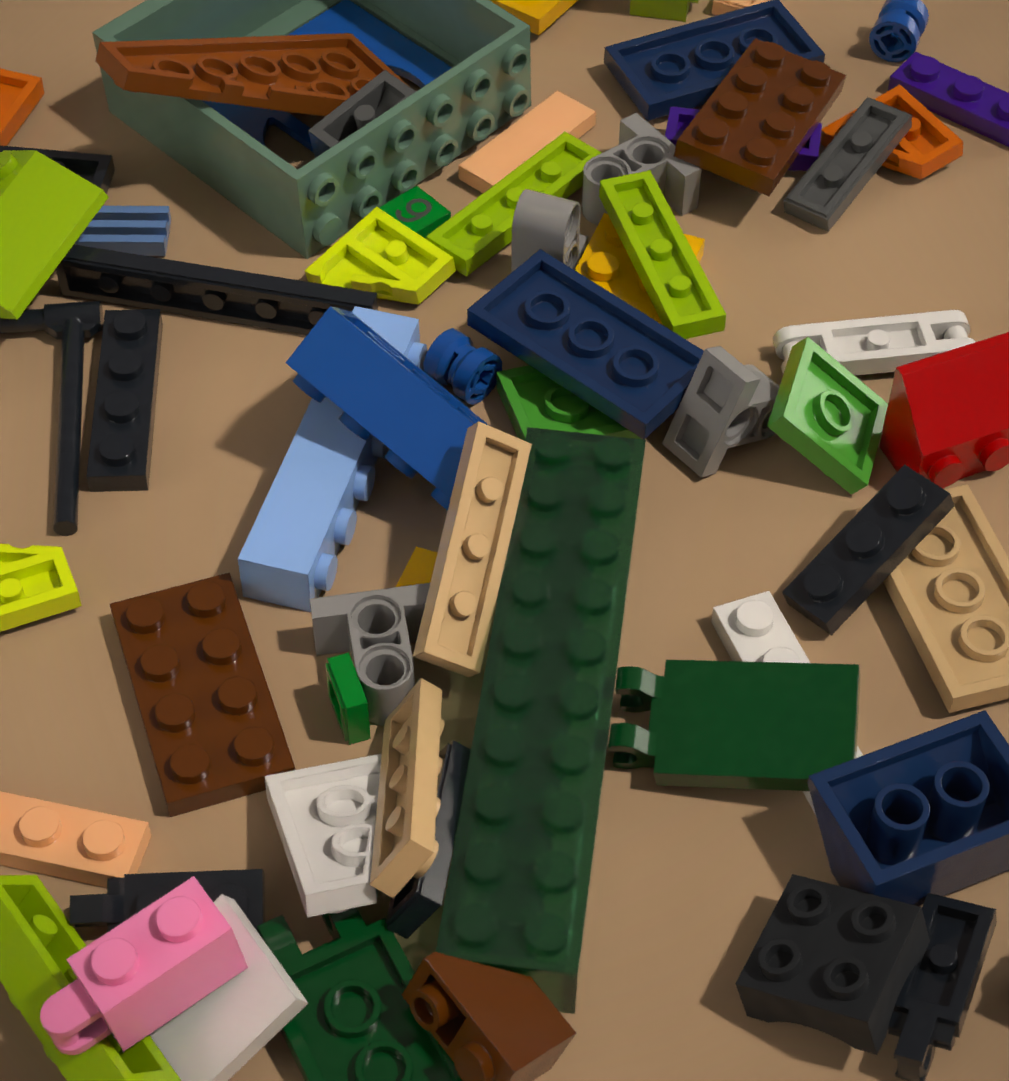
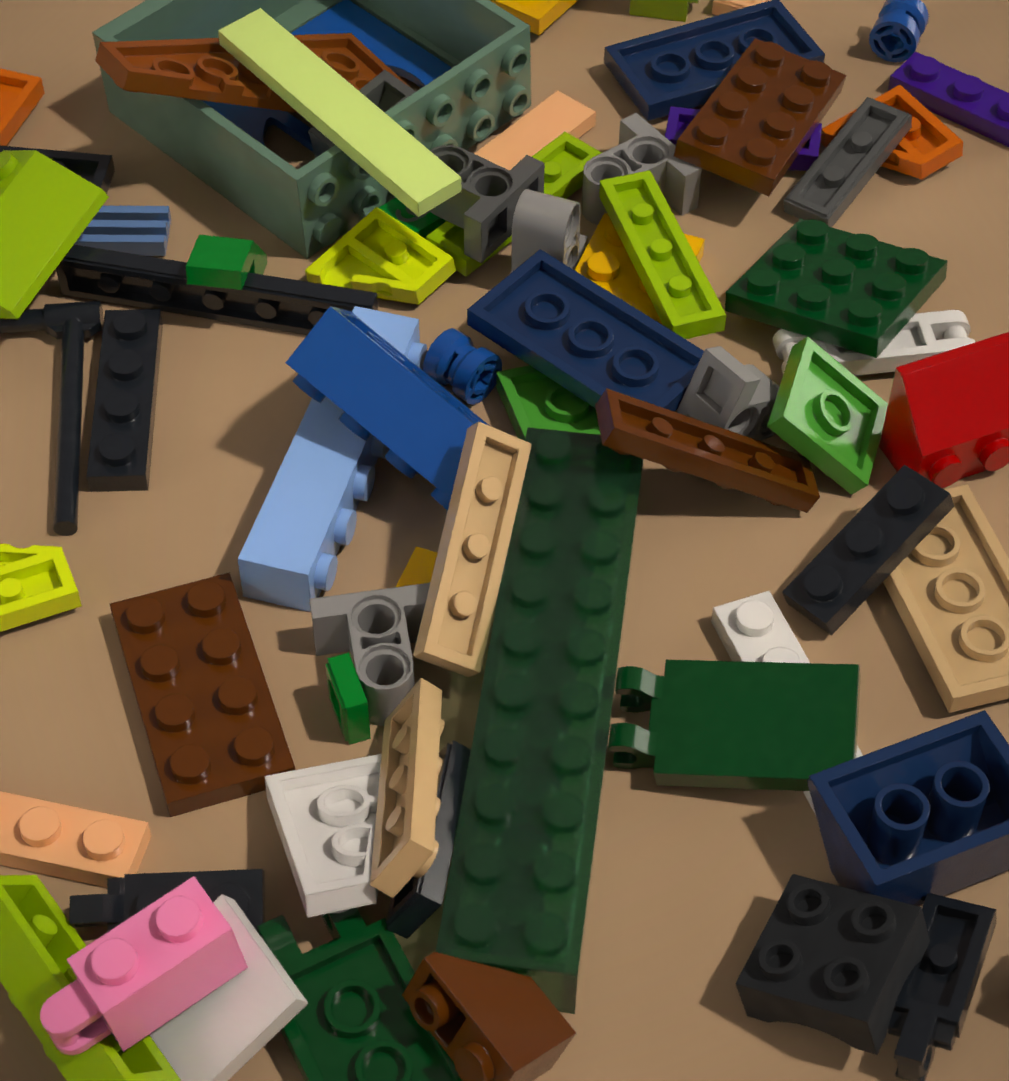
none -> green slope [186,235,267,290]
none -> yellowish green tile [218,8,462,217]
none -> dark grey tile [430,145,545,263]
none -> reddish brown plate [595,388,820,513]
none -> dark green plate [725,218,948,358]

